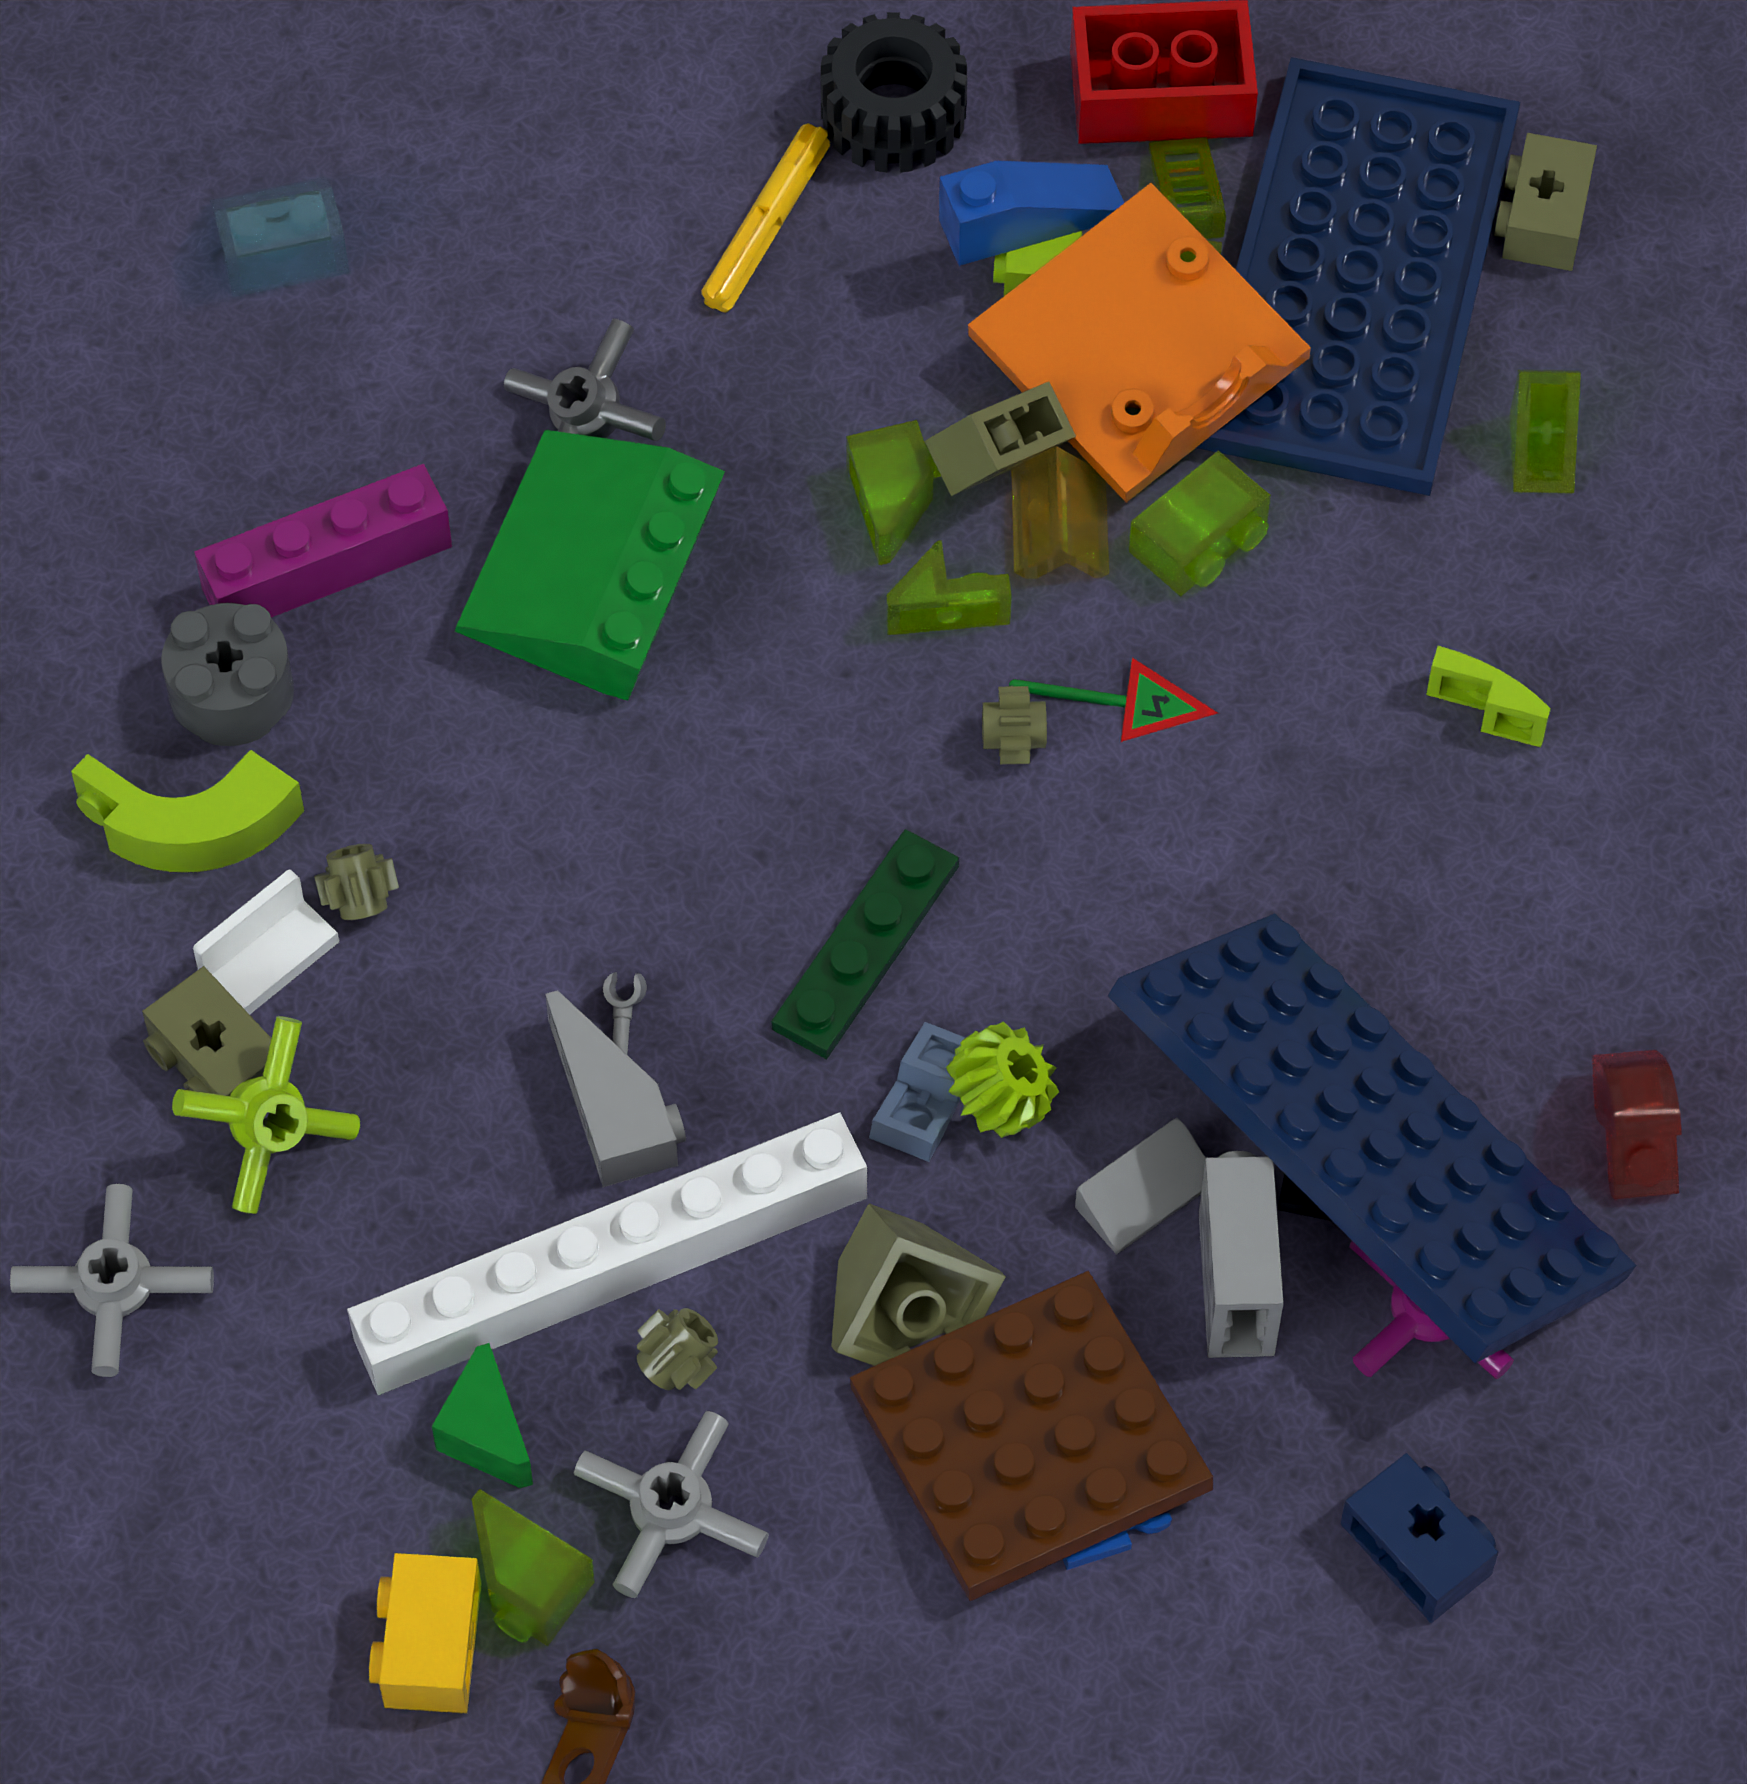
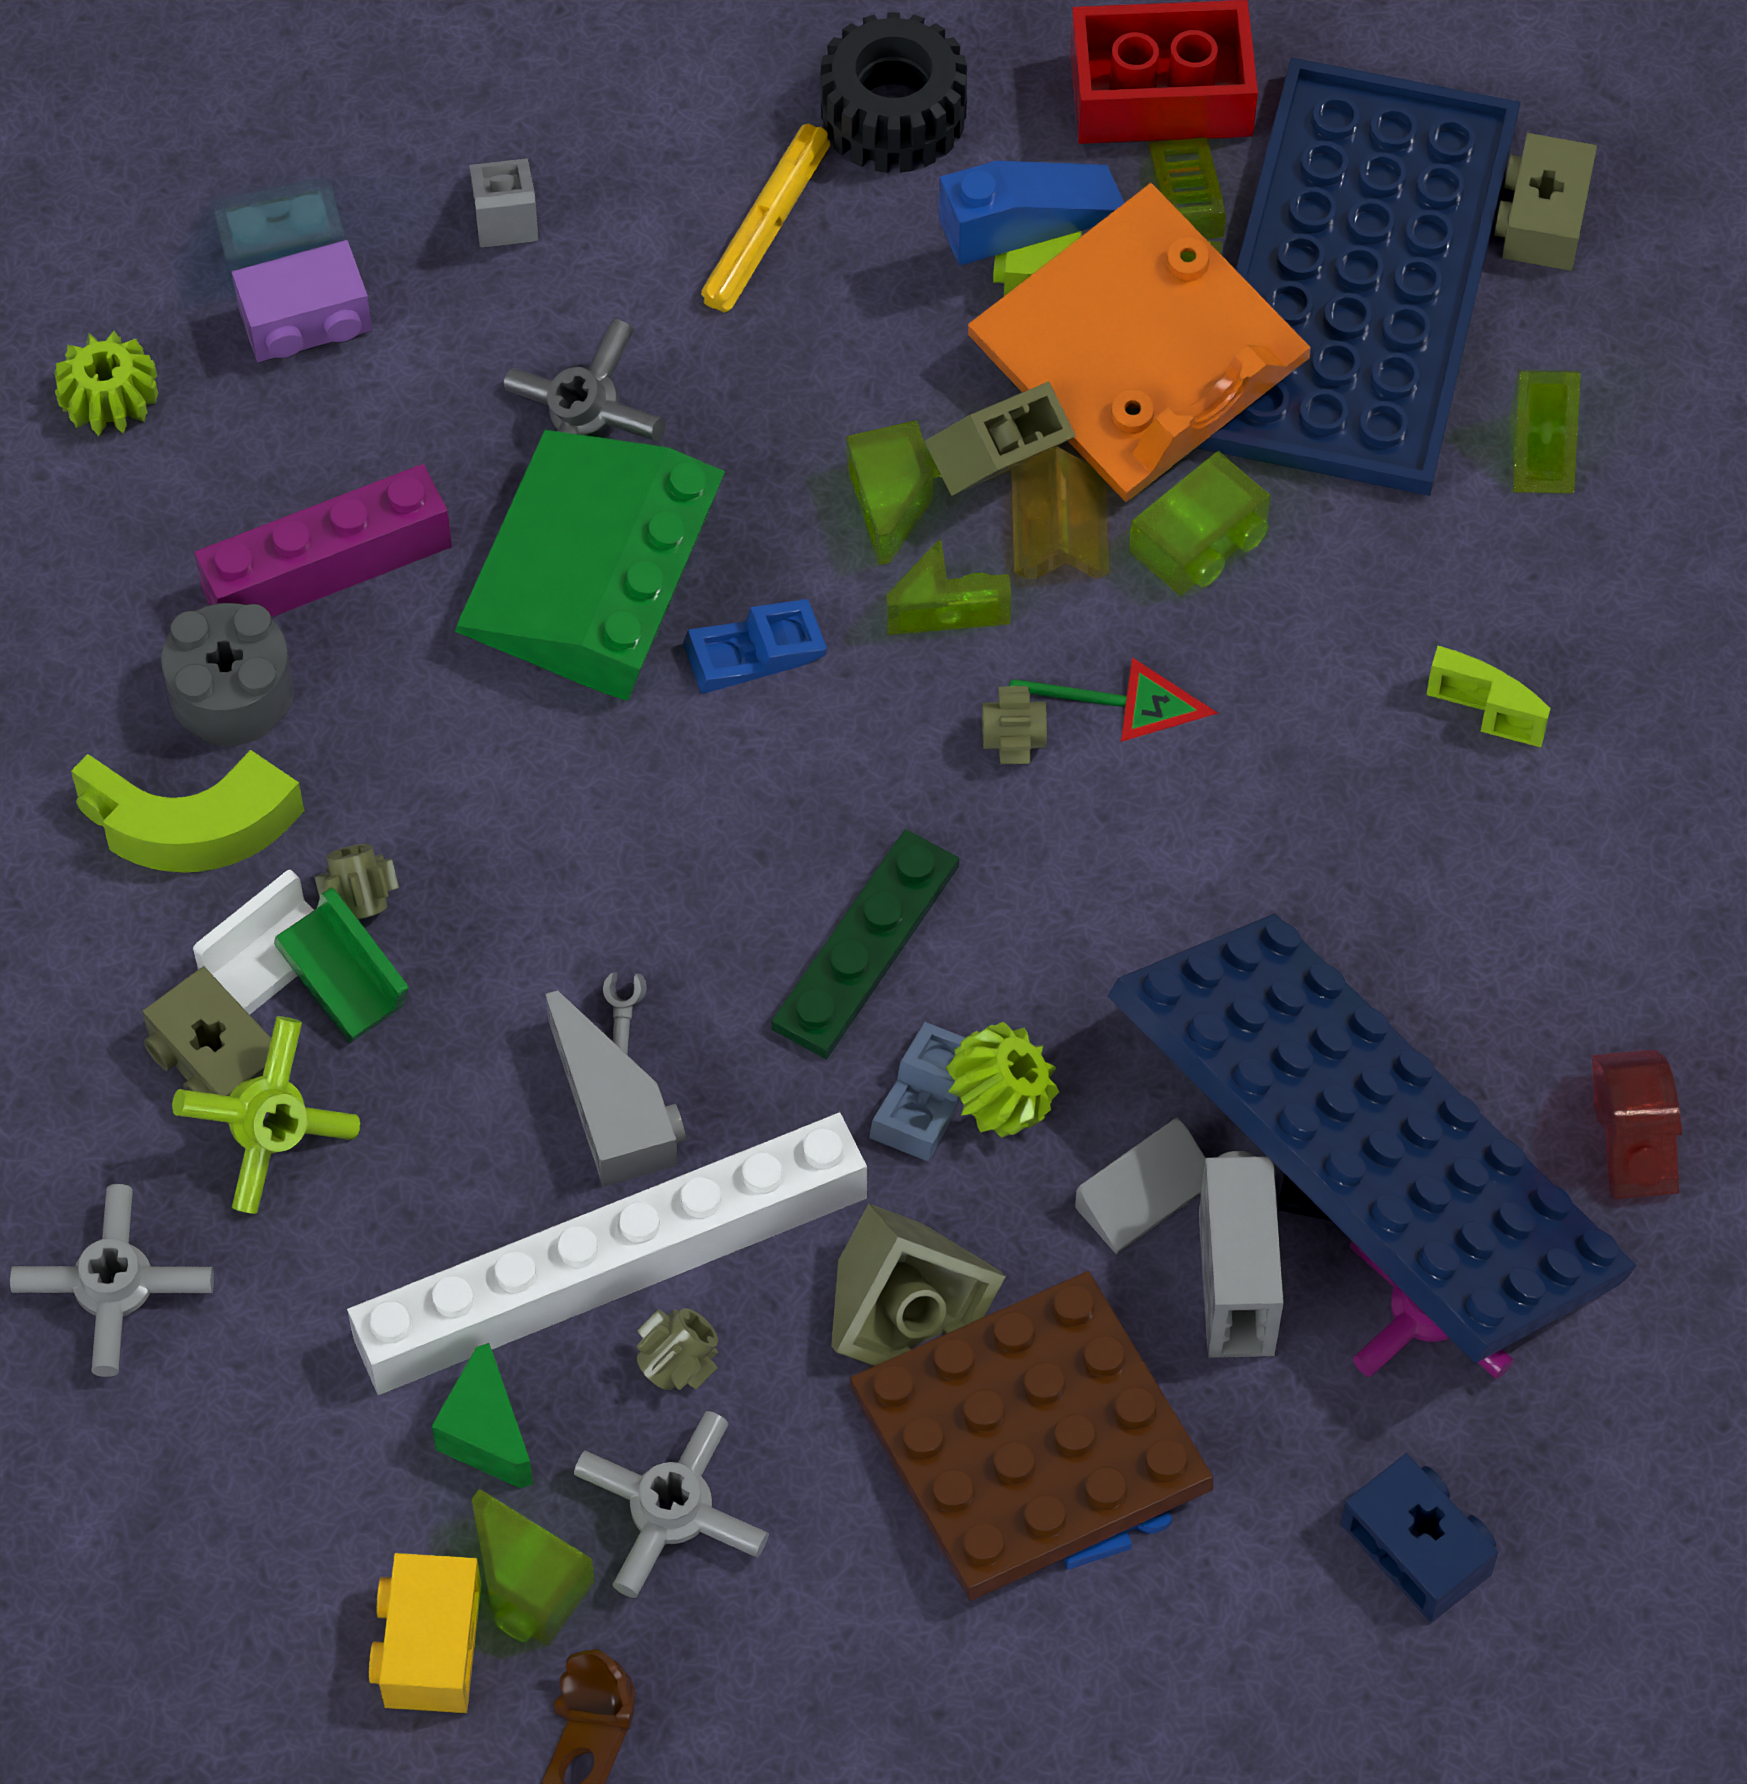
none -> lime gear [54,331,158,437]
none -> medium lavender brick [231,240,373,362]
none -> green panel [274,887,409,1043]
none -> light grey slope [469,158,539,248]
none -> blue slope [683,599,827,694]

